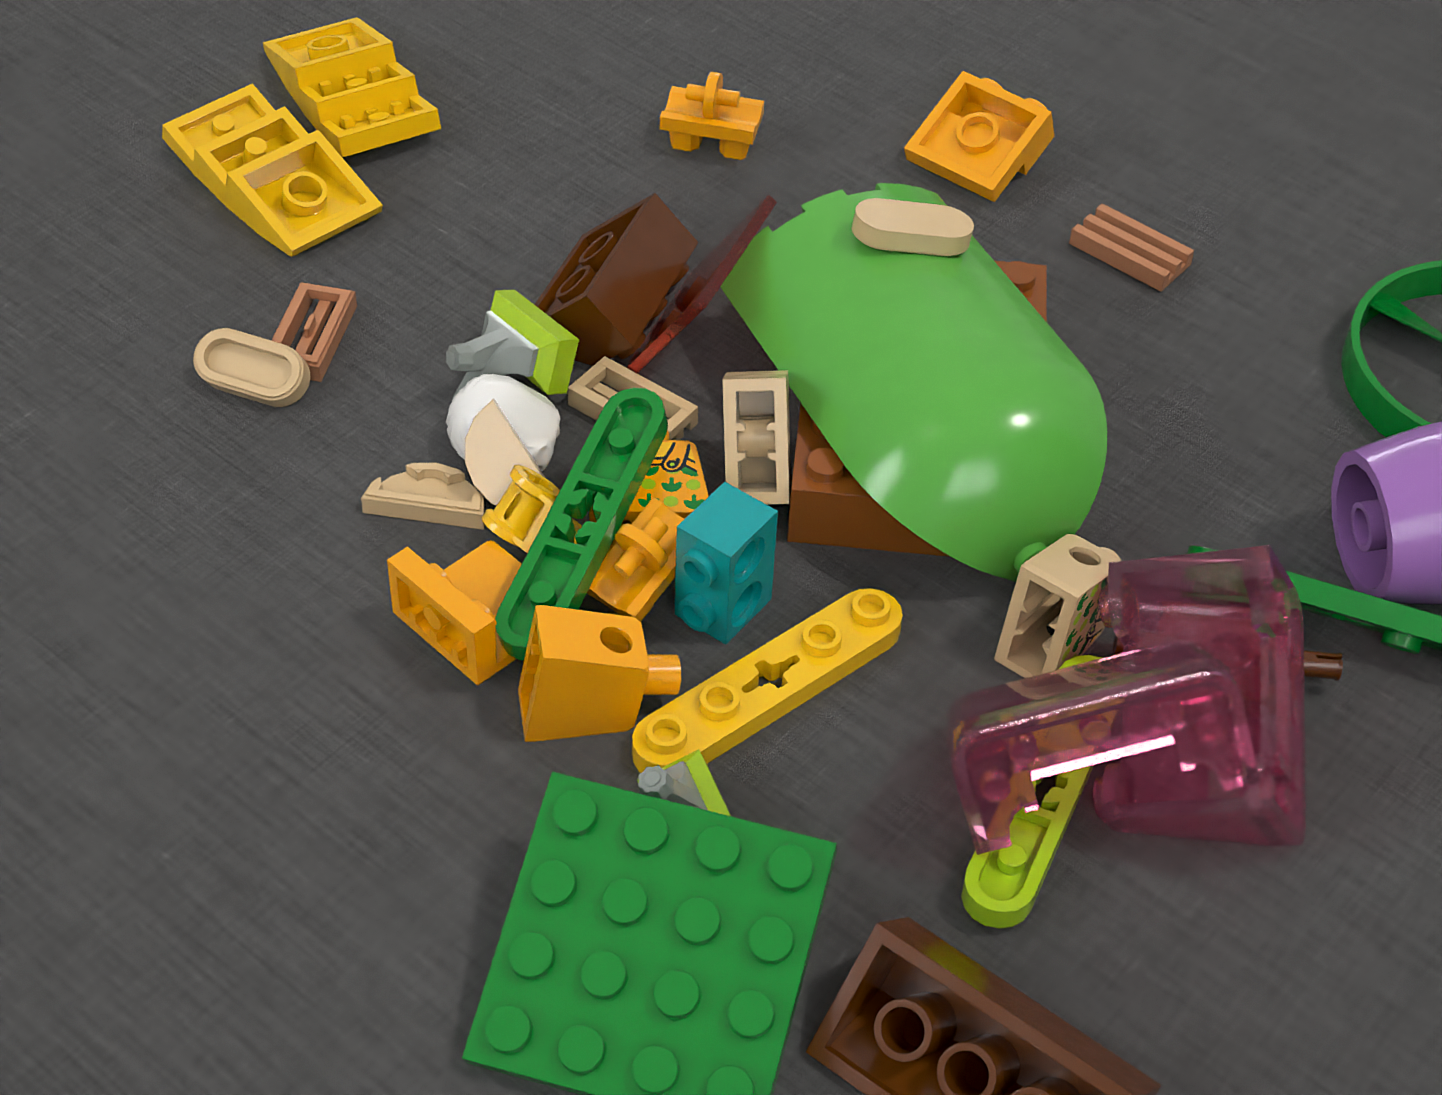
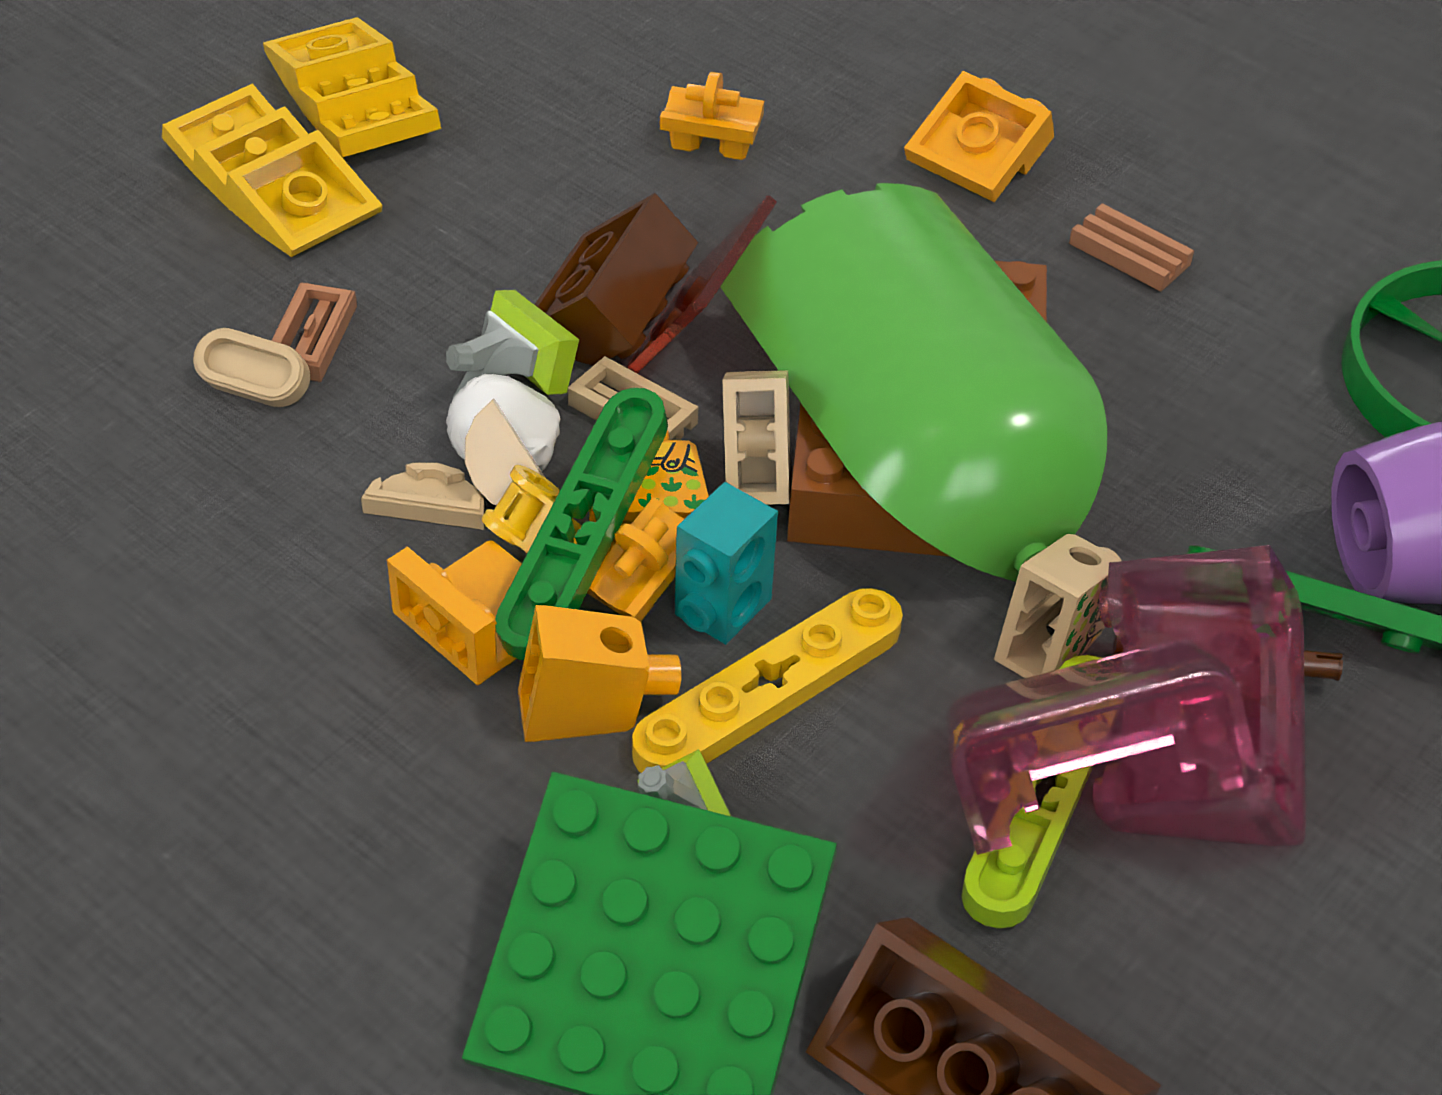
tan tile [851,198,974,256] -> none

